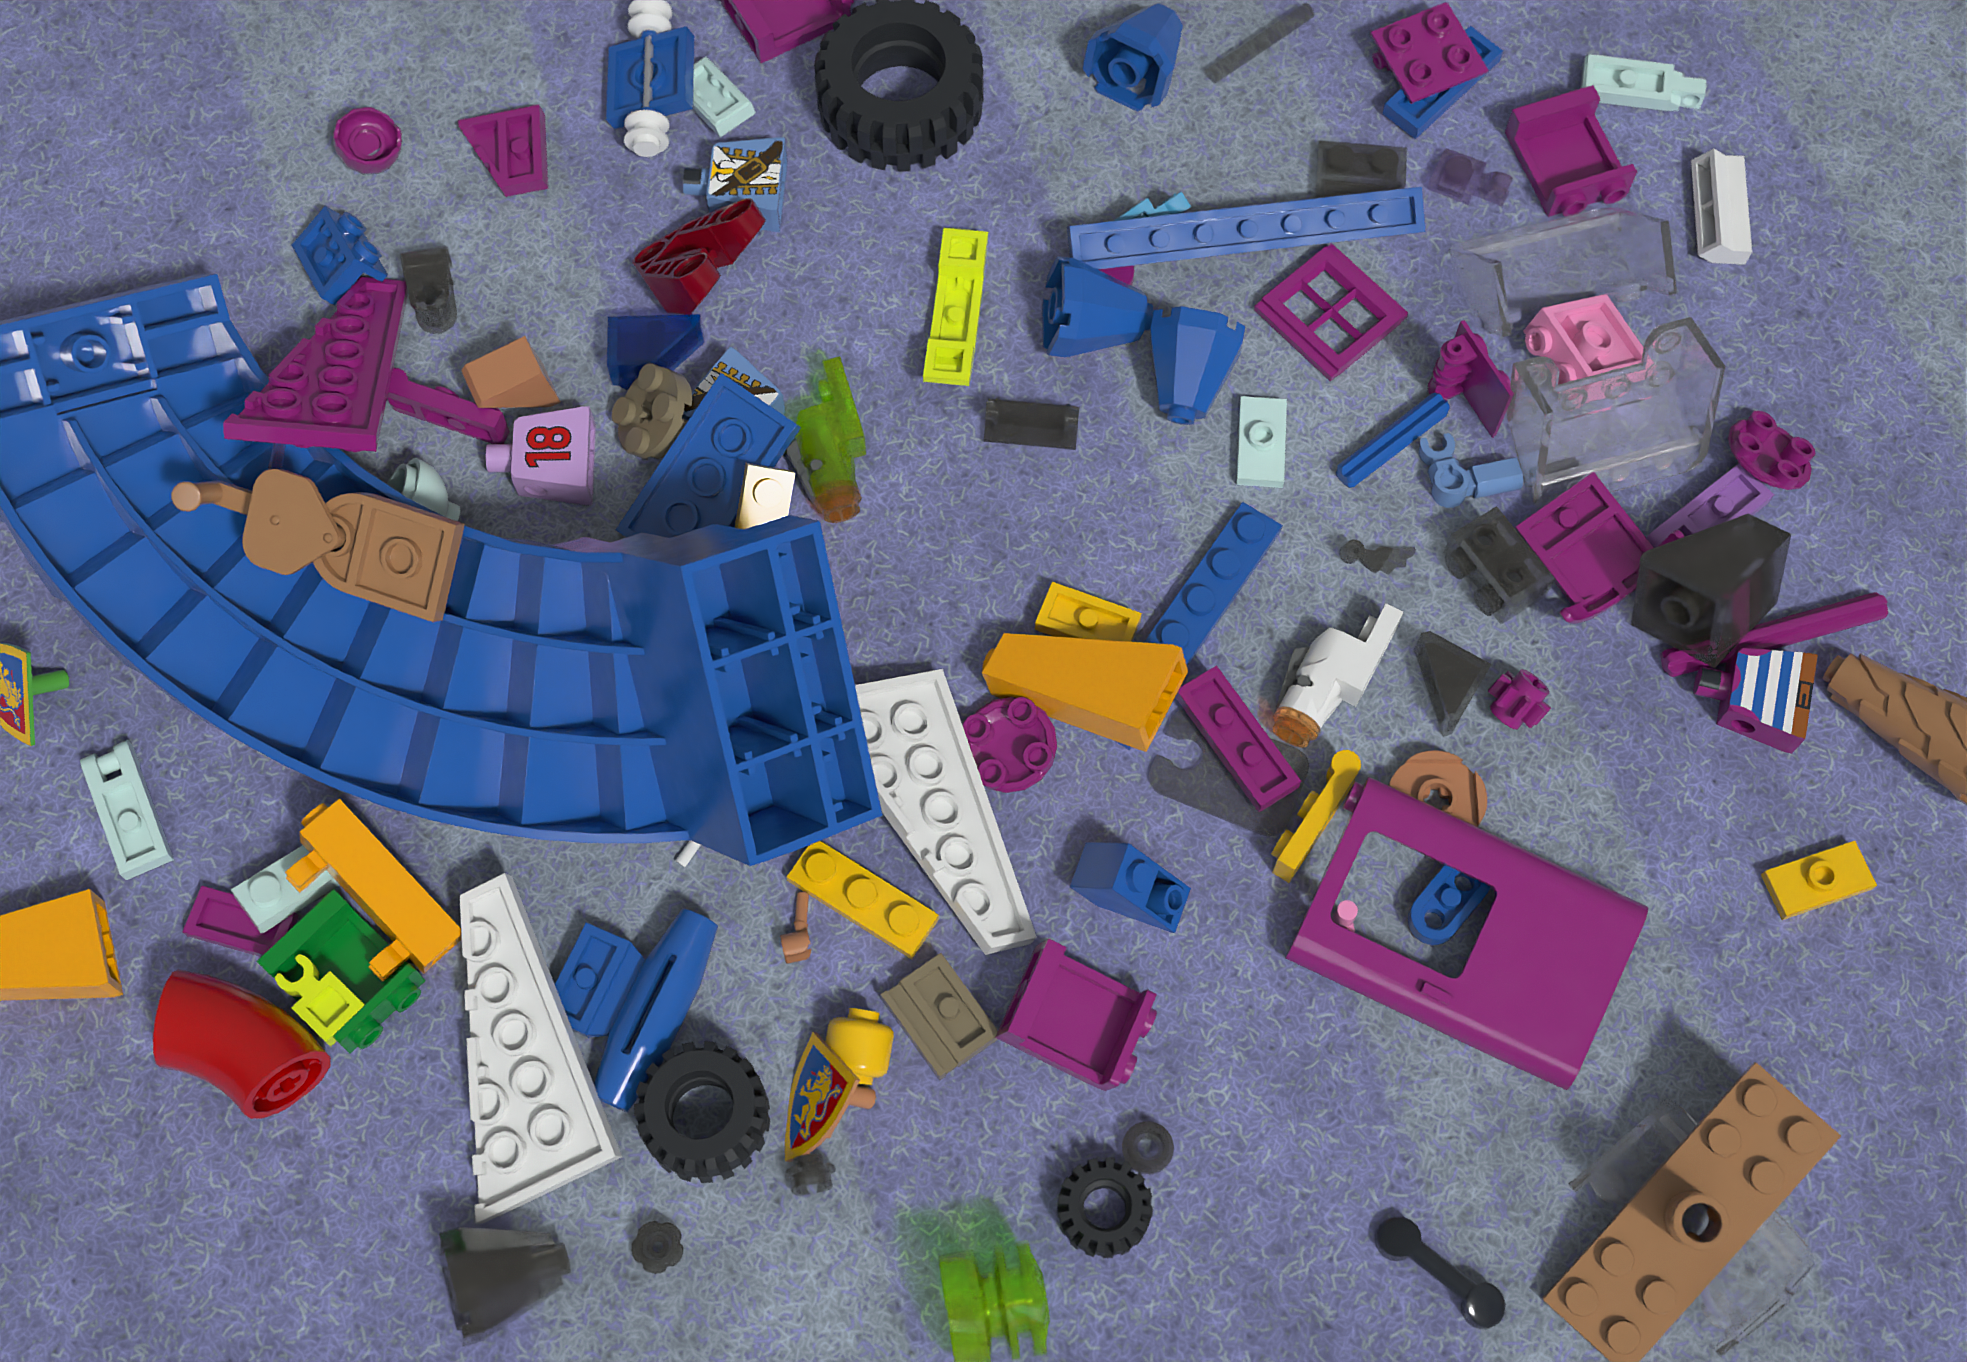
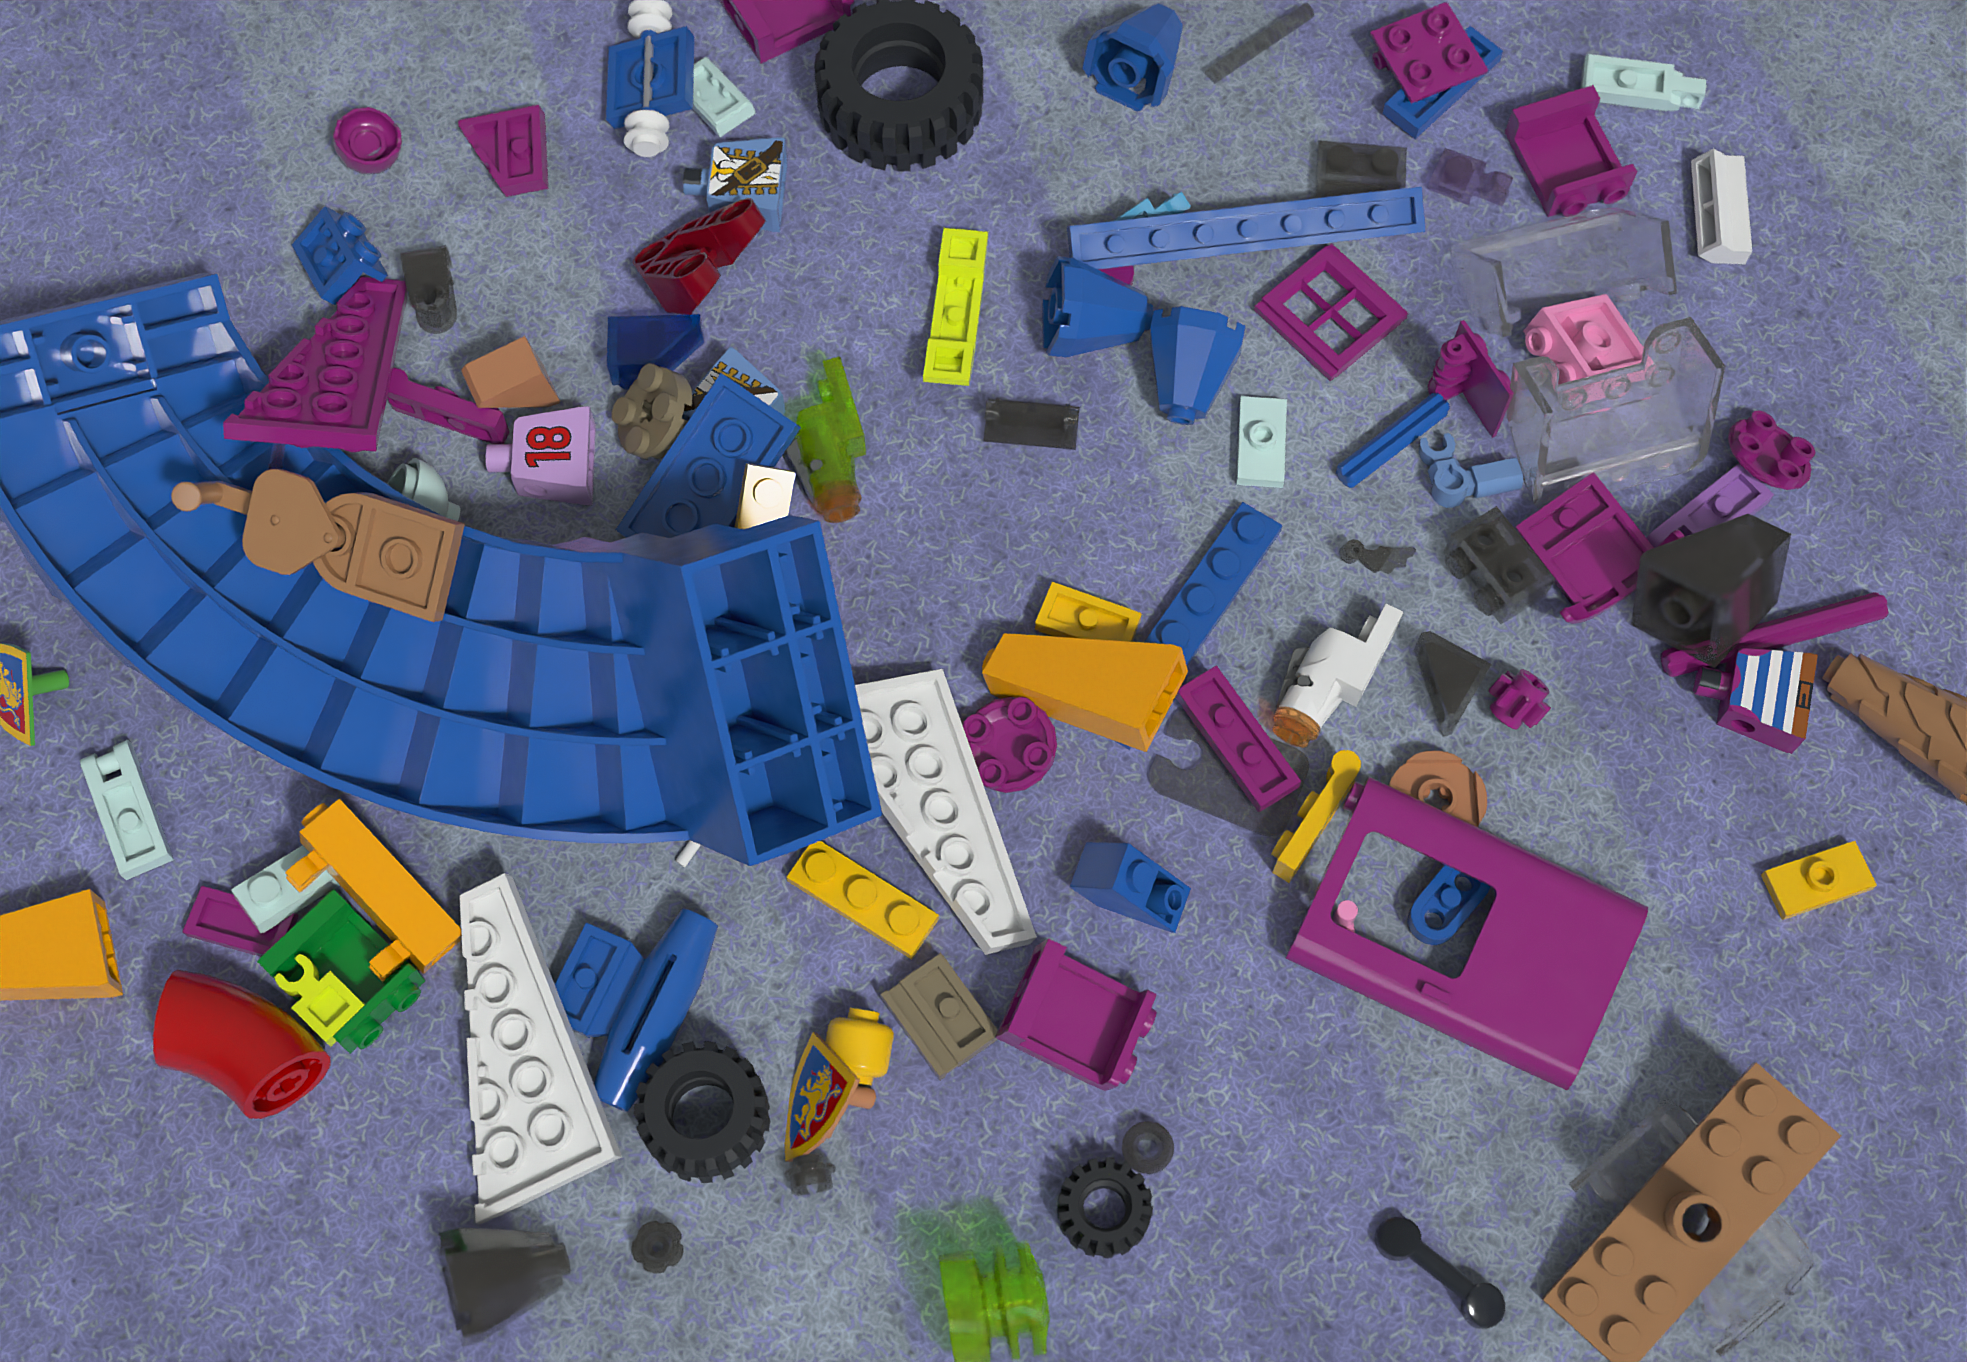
nougat hand [780,892,811,963] -> none

